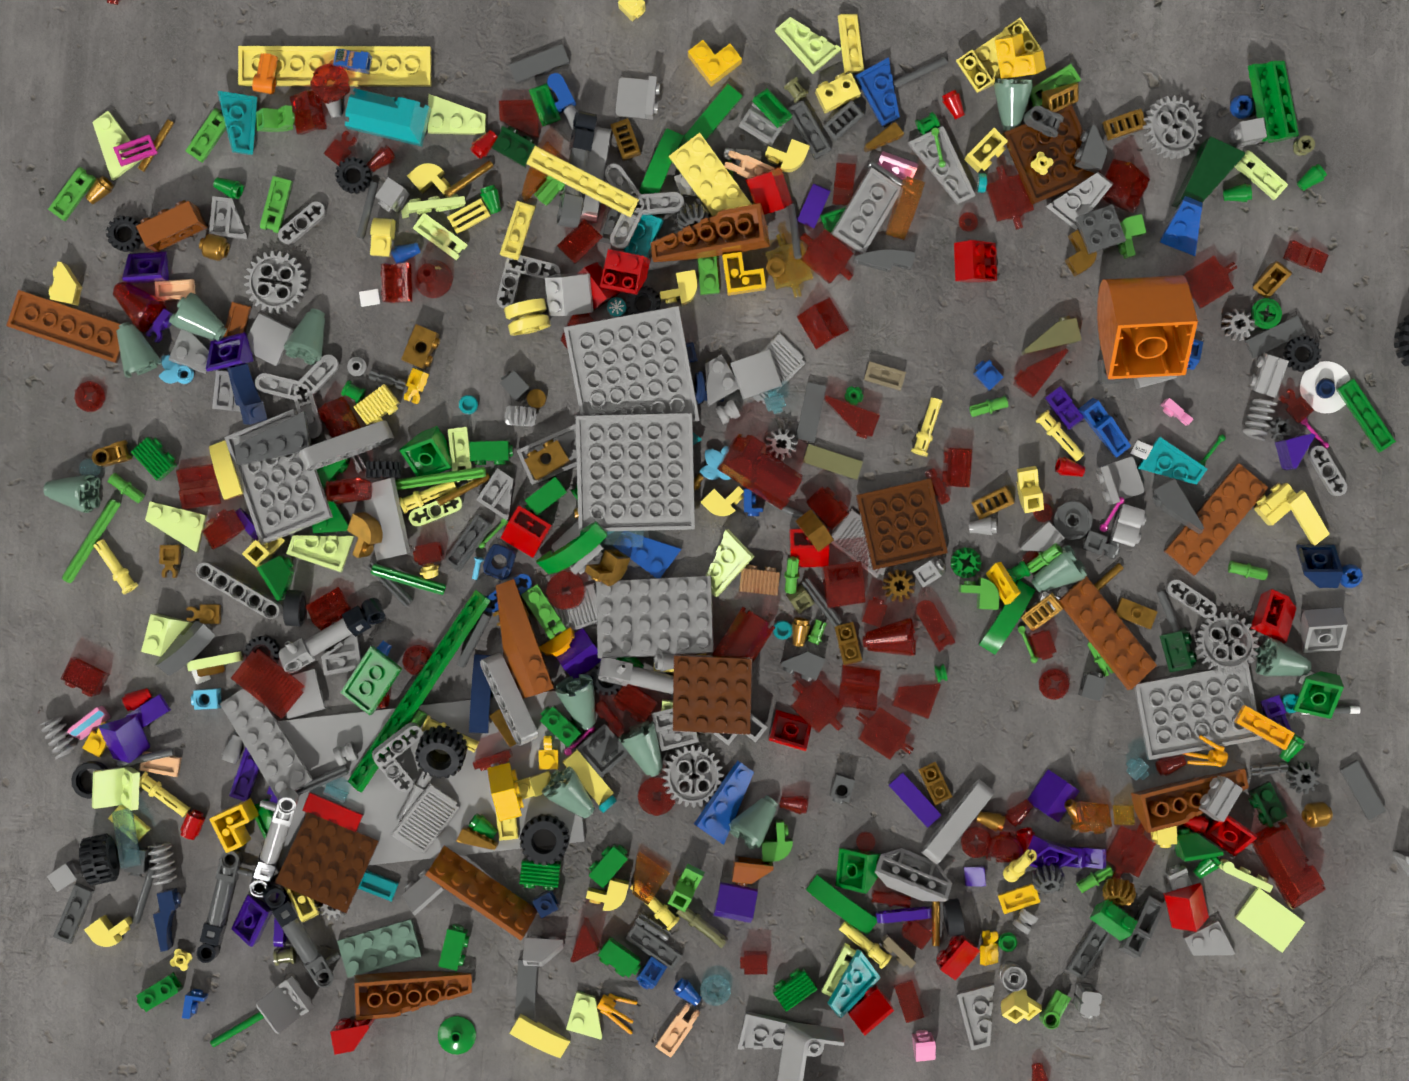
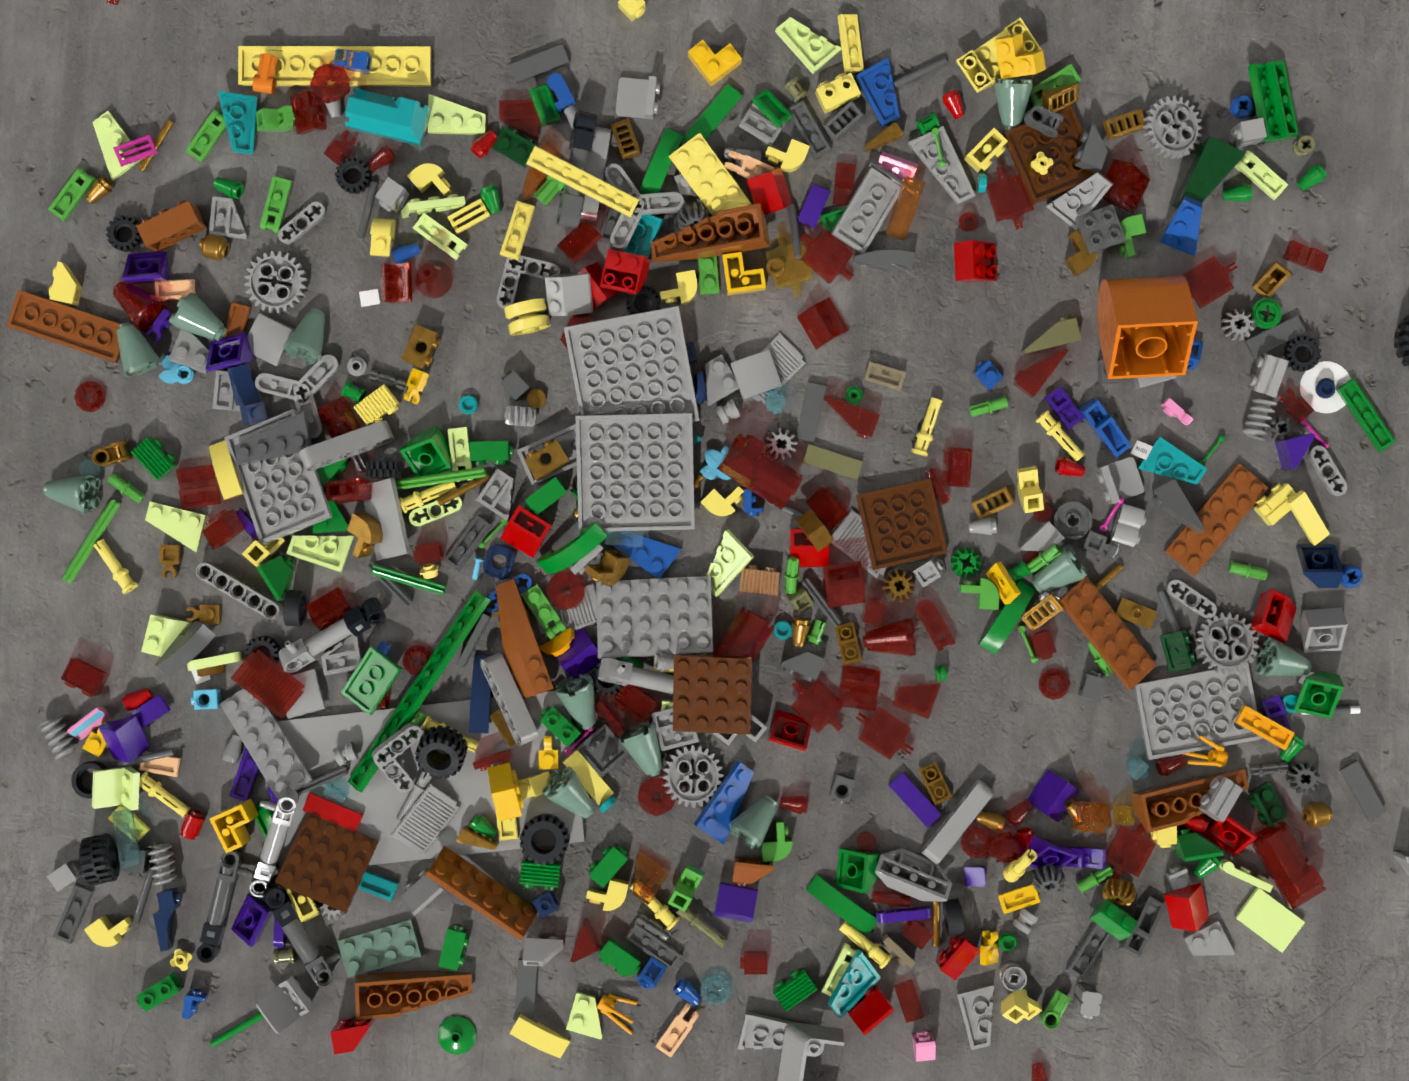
pearl gold bar [444,160,493,198] -> none
teal tile [607,297,626,317] -> none

